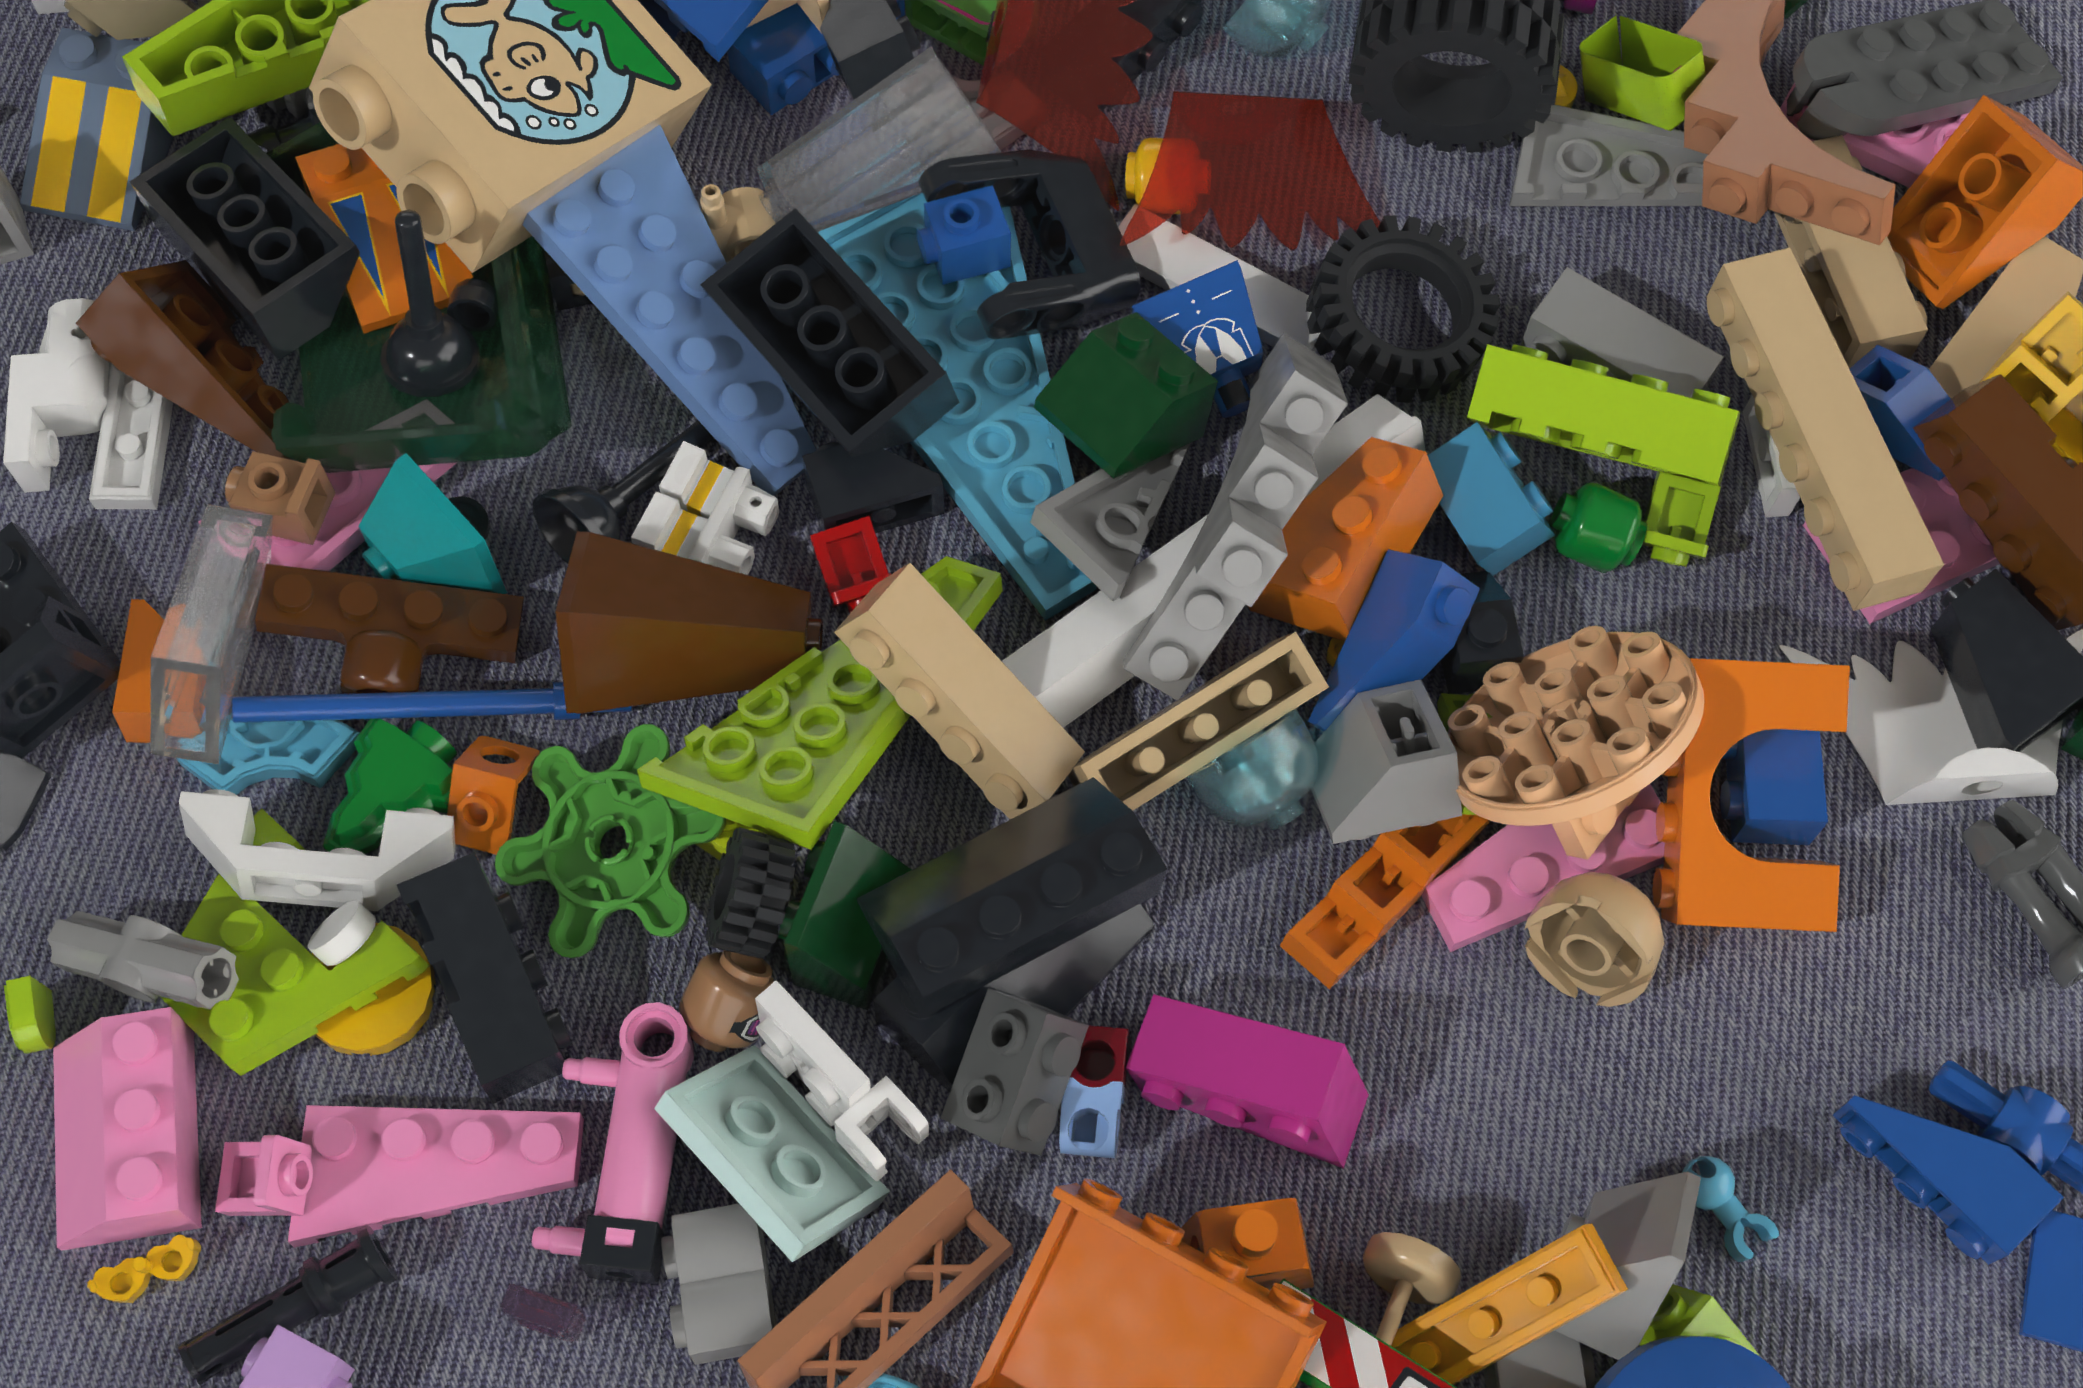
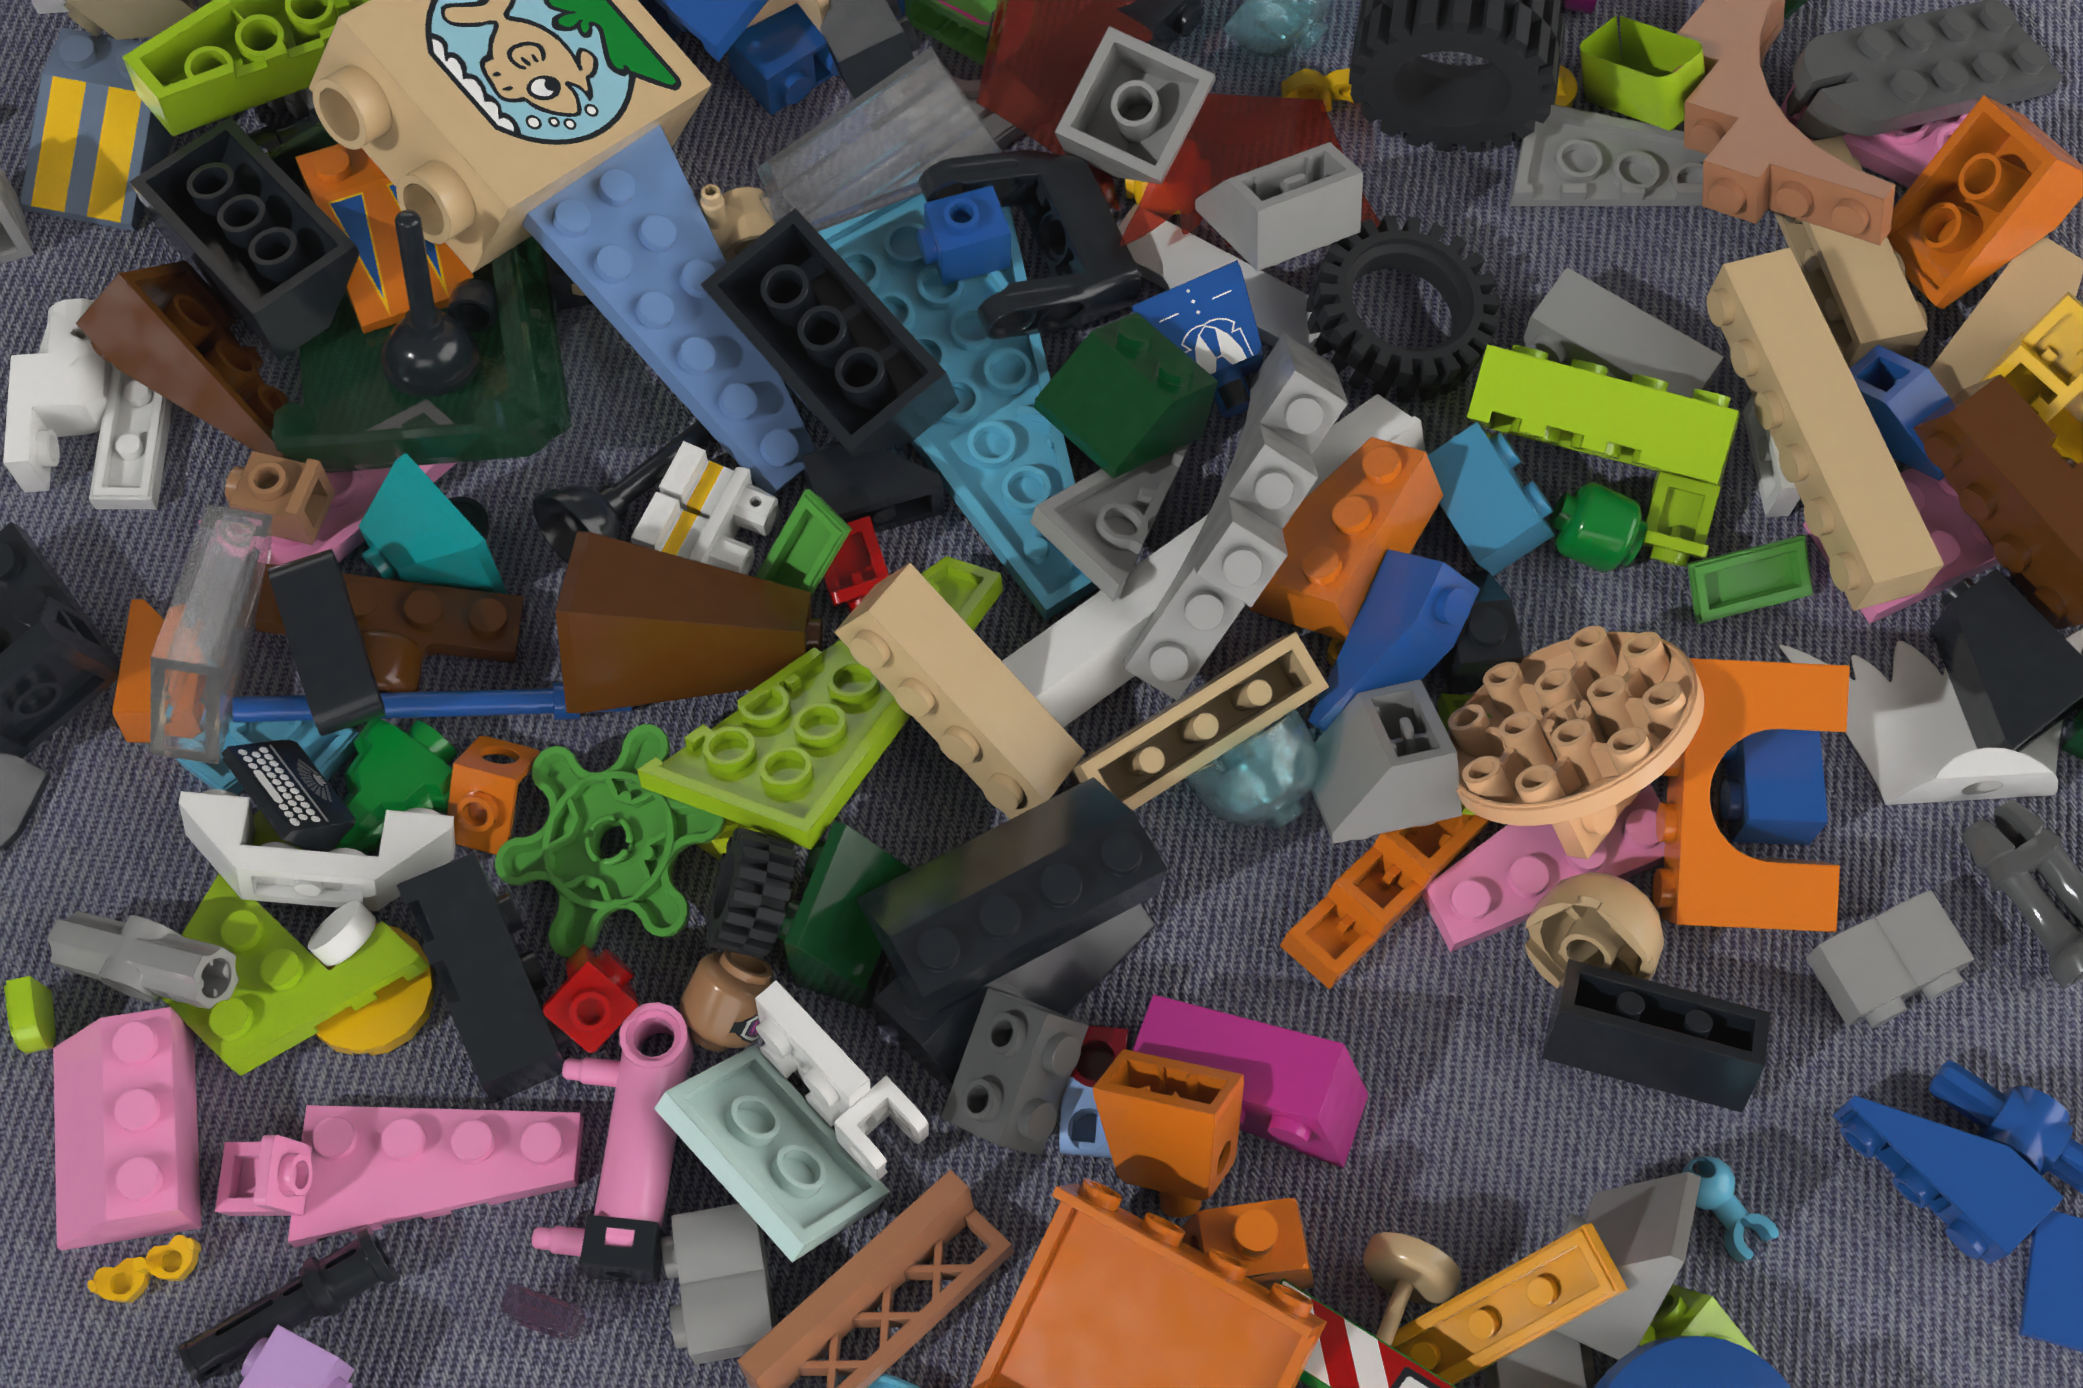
none -> slope [221,740,356,852]
none -> black beam [267,548,386,737]
none -> red bracket [543,943,639,1053]
none -> bright green tile [755,489,852,597]
none -> light grey slope [1055,26,1216,185]
none -> orange torso [1093,1049,1244,1218]
none -> light grey slope [1195,142,1363,271]
none -> yellow piece [1281,68,1362,112]
none -> black brick [1542,959,1771,1113]
none -> bright green tile [1687,534,1813,624]
none -> light grey brick [1806,890,1975,1029]

